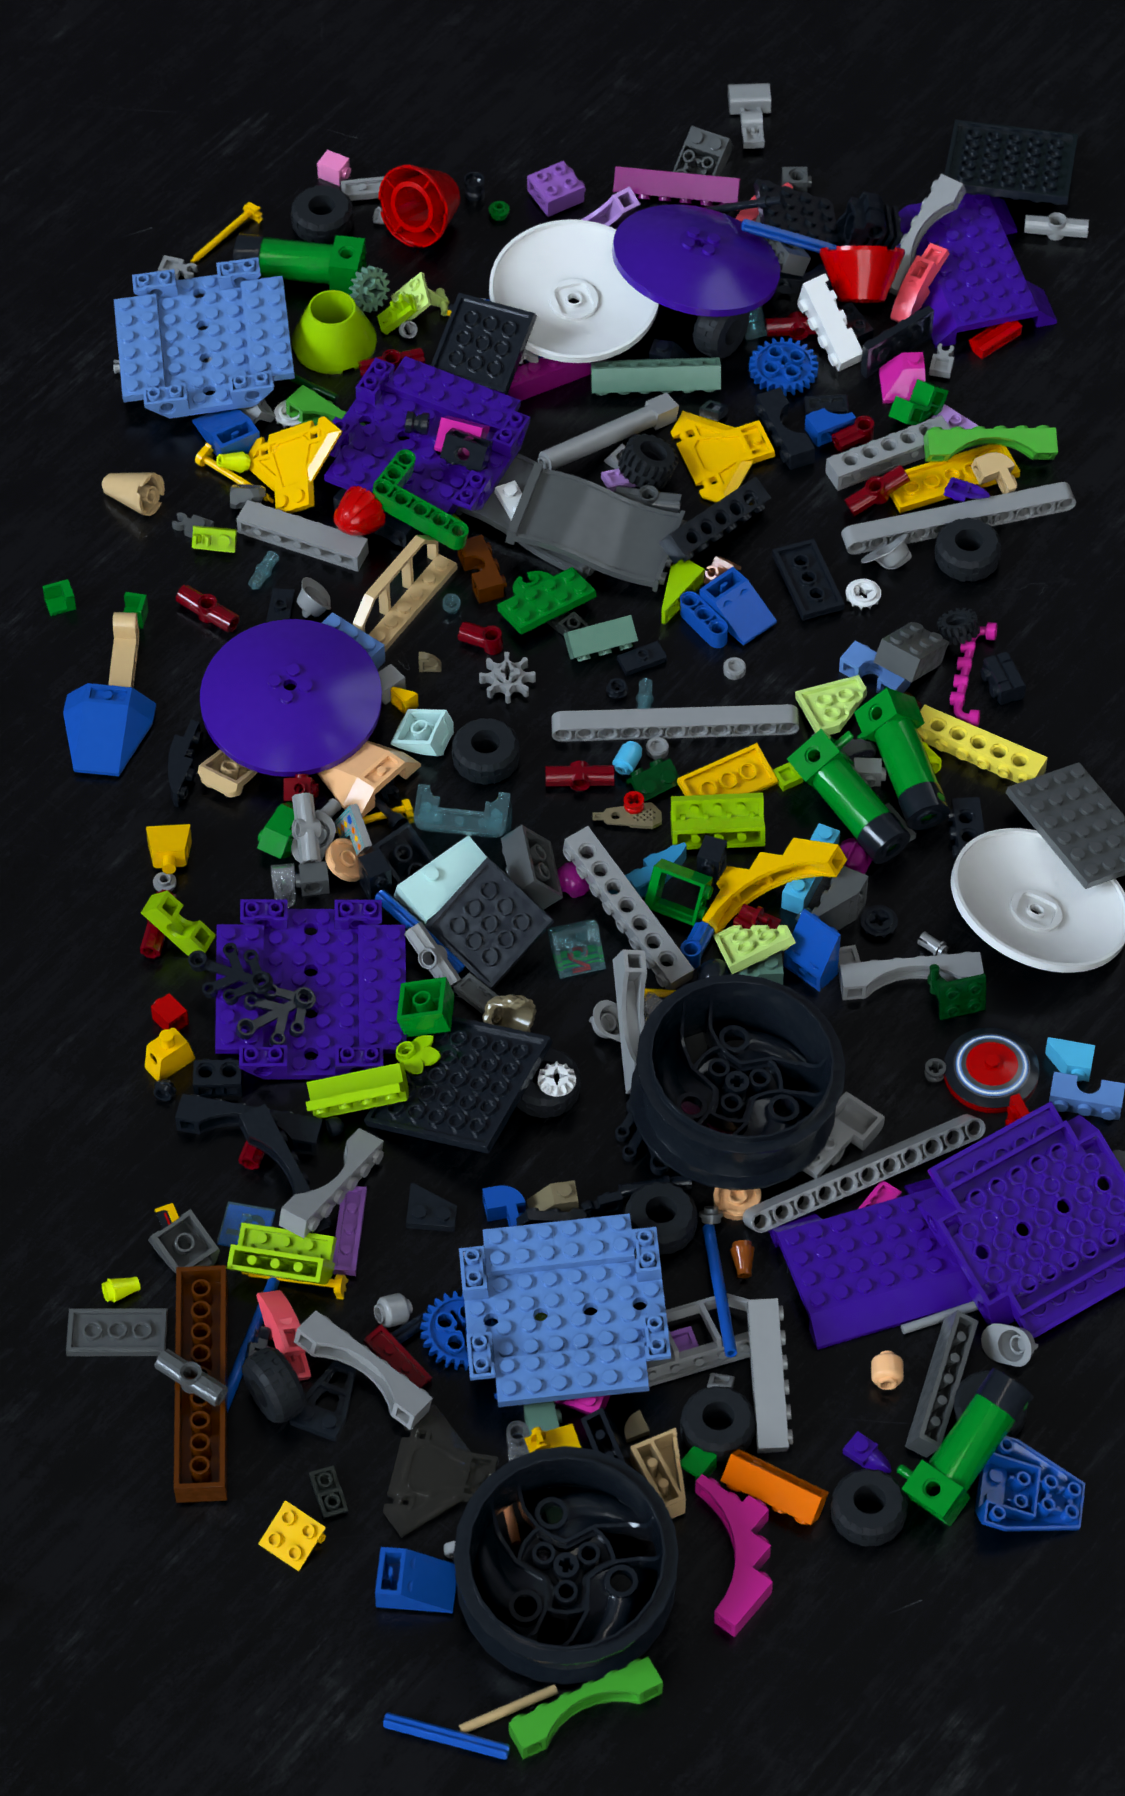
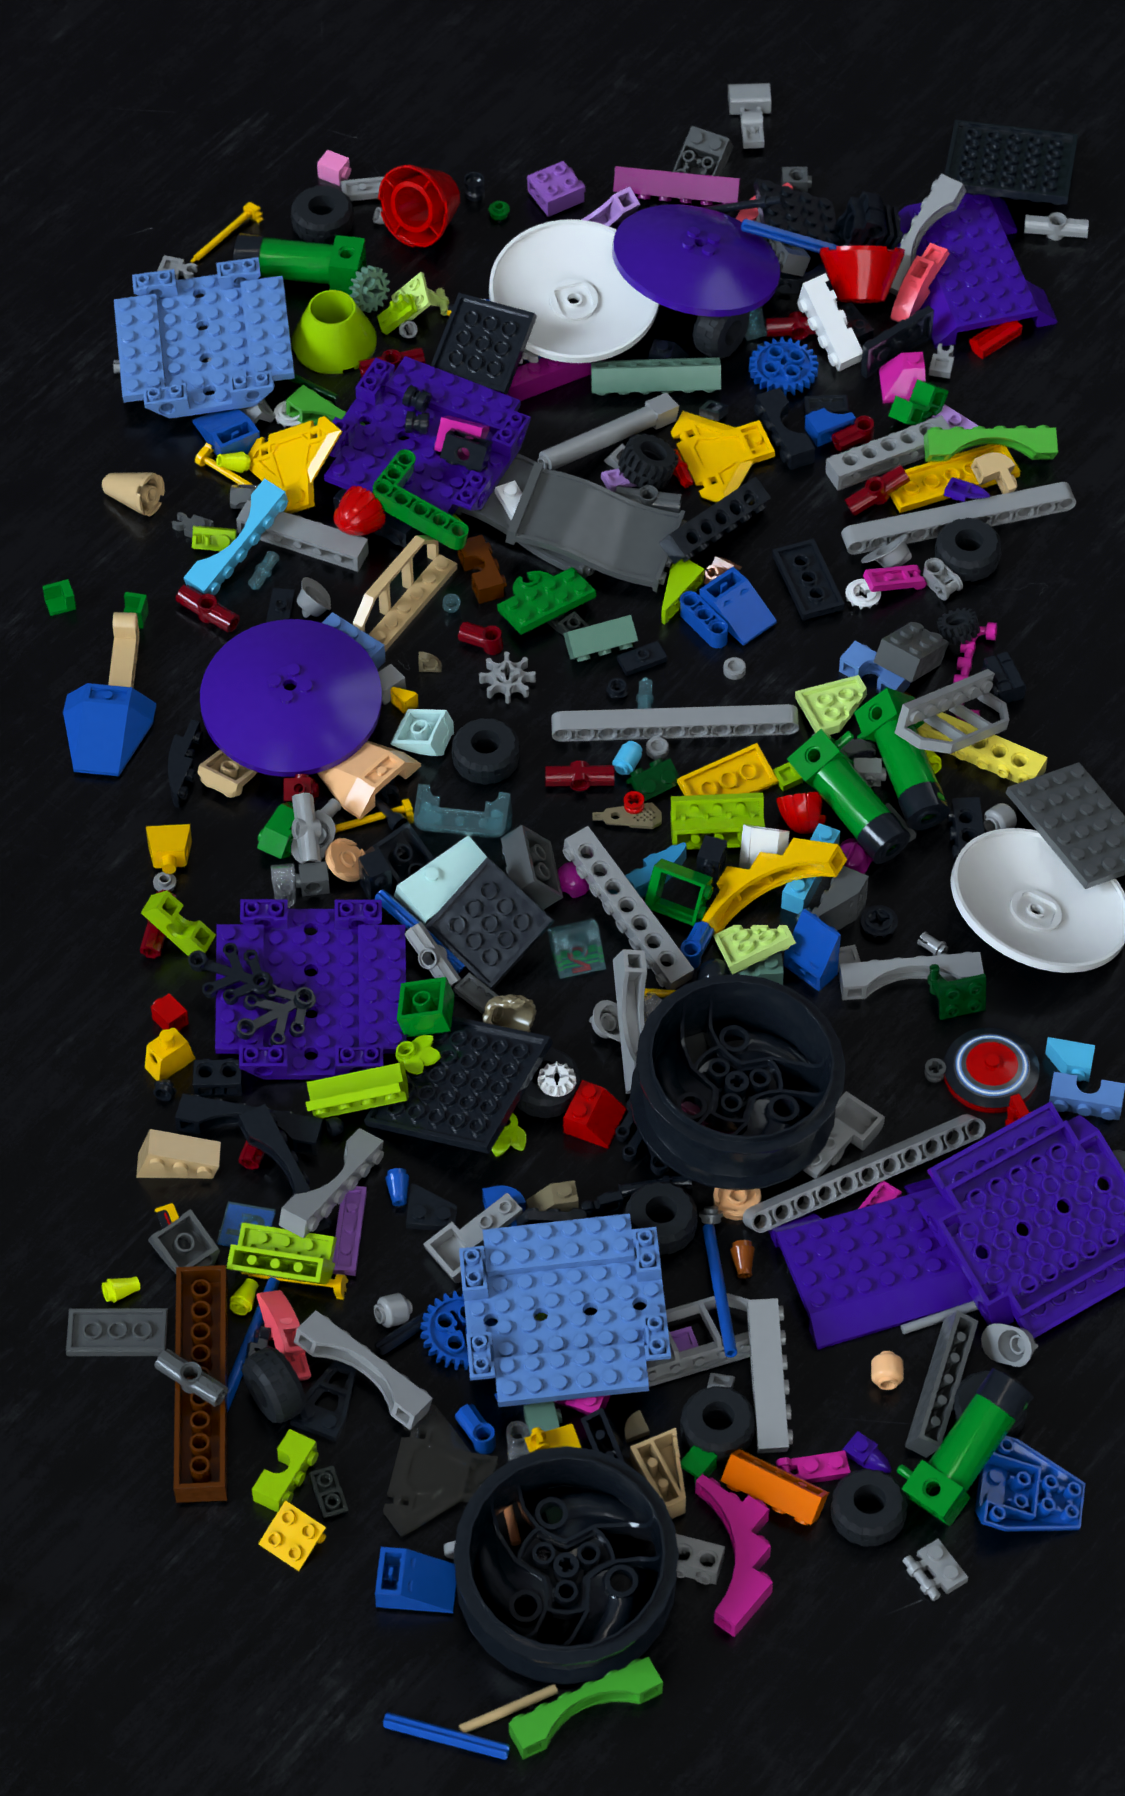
light grey tile [334,804,372,856] -> none
dark red tile [363,1324,432,1389] -> none
dark red hips [733,904,781,929] -> none
none -> tan wedge [136,1129,221,1179]
none -> medium azure arch [184,478,288,595]
none -> neon yellow cone [229,1278,259,1315]
none -> lime arch [252,1429,319,1512]
none -> blue cone [385,1168,409,1206]
none -> black wheel [402,385,431,413]
none -> light grey plate [423,1193,523,1283]
none -> blue piece [455,1404,496,1455]
none -> lime plate [492,1113,526,1157]
none -> red slope [563,1080,626,1149]
none -> red axle [673,449,693,488]
none -> light grey brick [676,1534,725,1585]
none -> white slope [739,824,790,869]
none -> red hair [776,792,826,834]
none -> dark pink plate [776,1451,850,1483]
none -> dark pink plate [863,565,927,592]
none -> light grey plate [895,669,1009,754]
none -> light grey plate [903,1539,968,1601]
none -> light grey piece [923,558,963,600]
none -> light grey head [983,803,1017,832]

